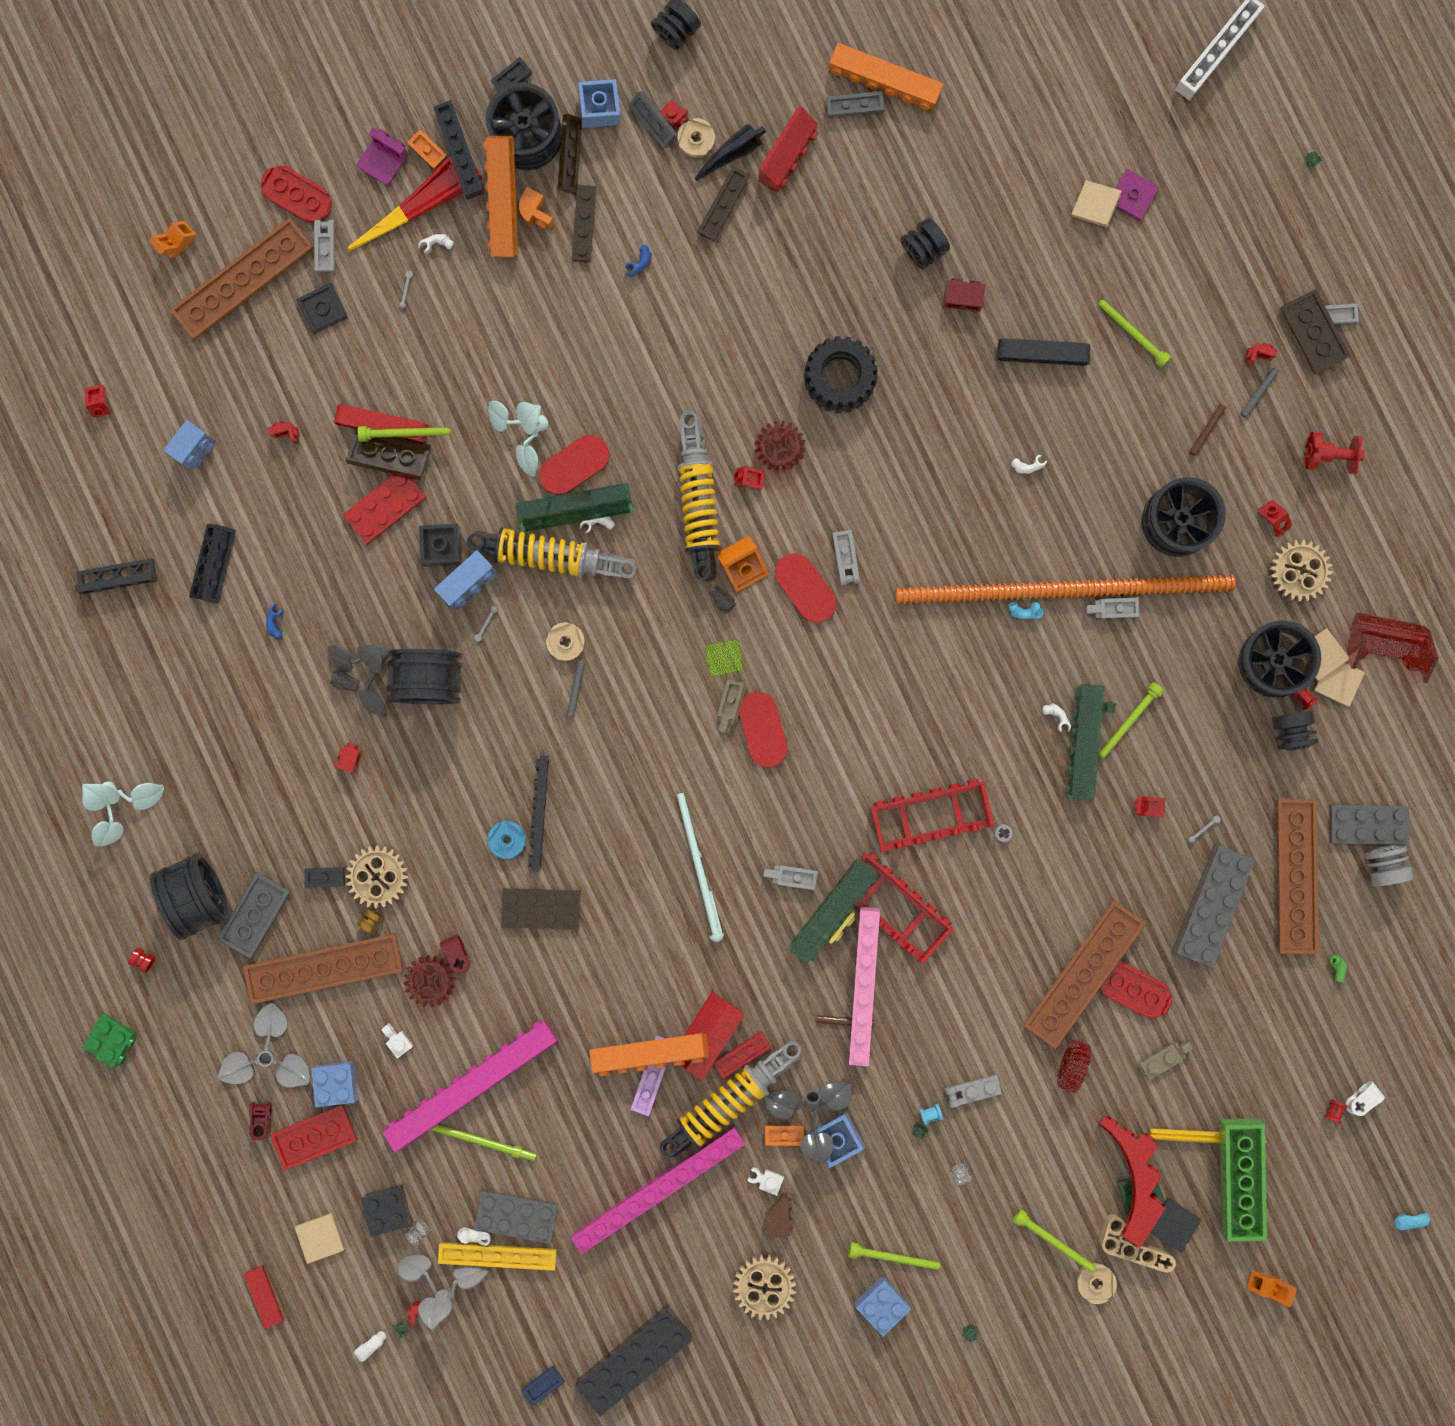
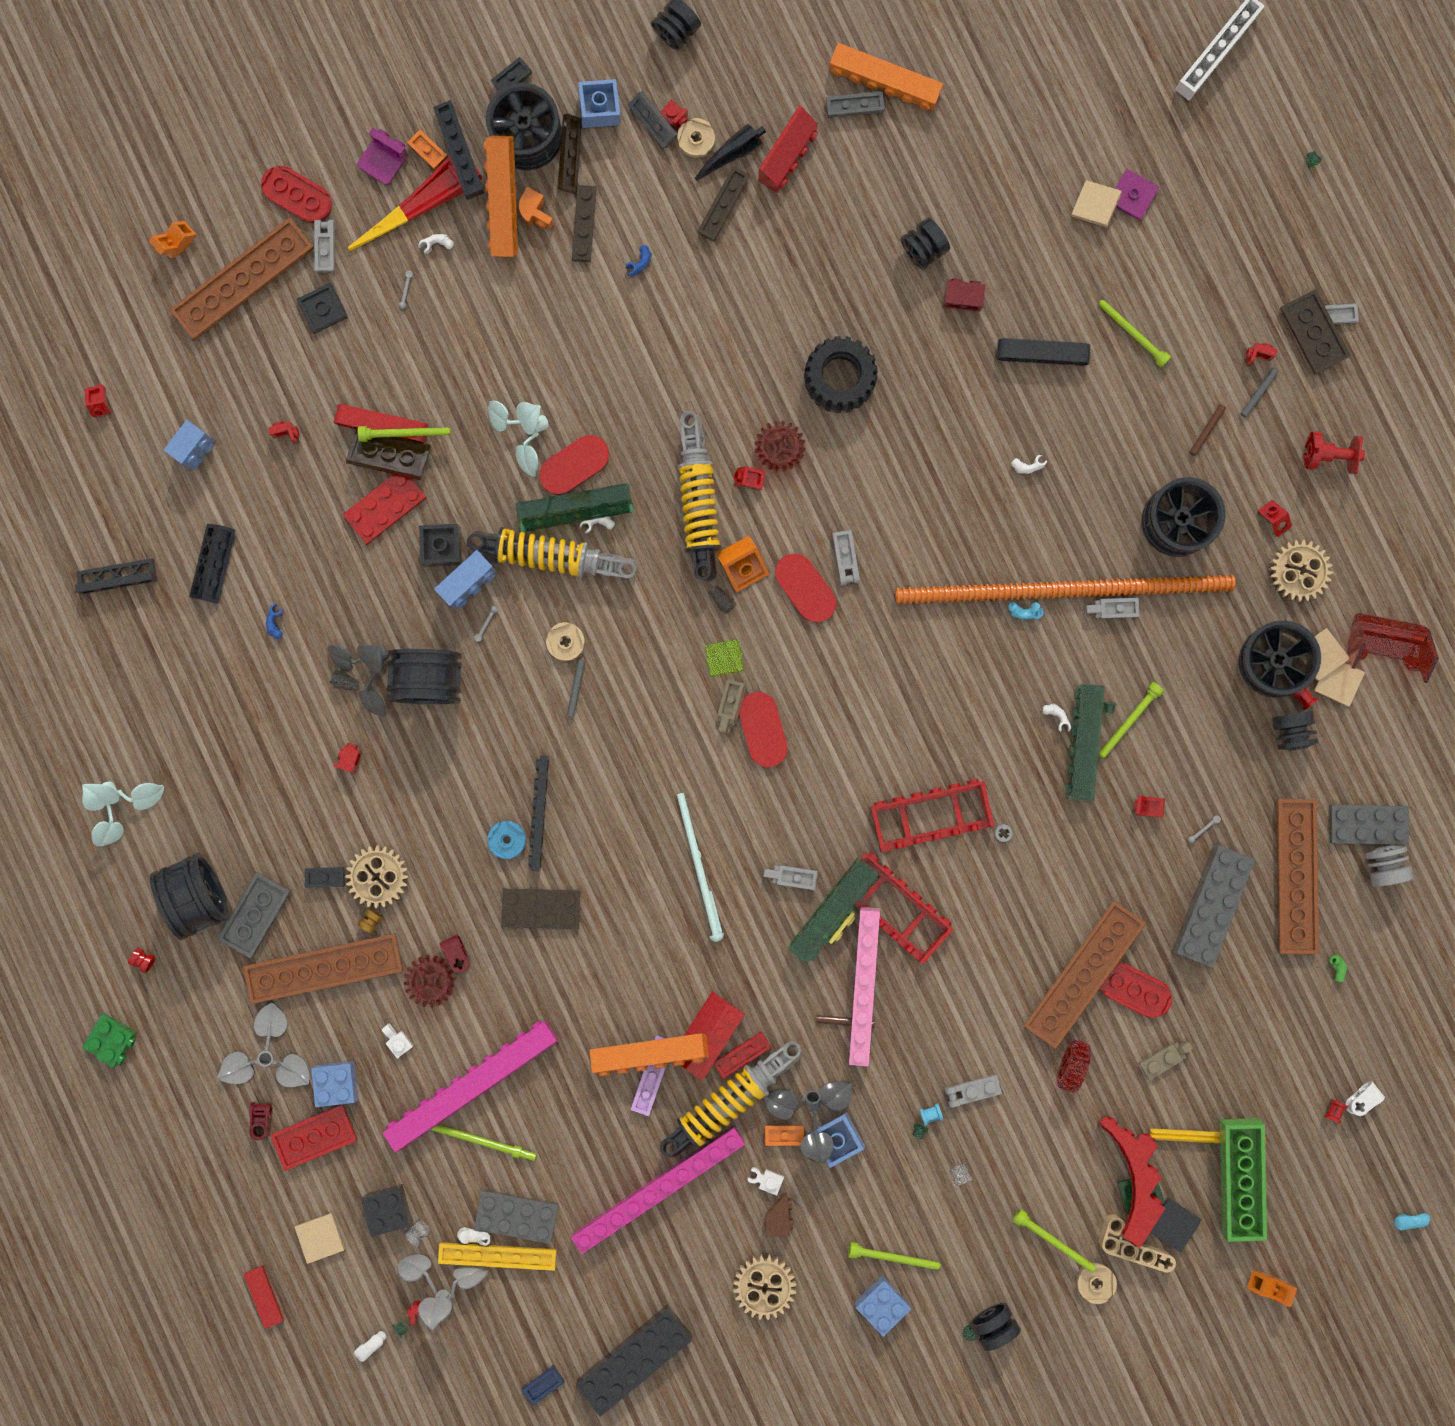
none -> black wheel [970,1303,1021,1351]

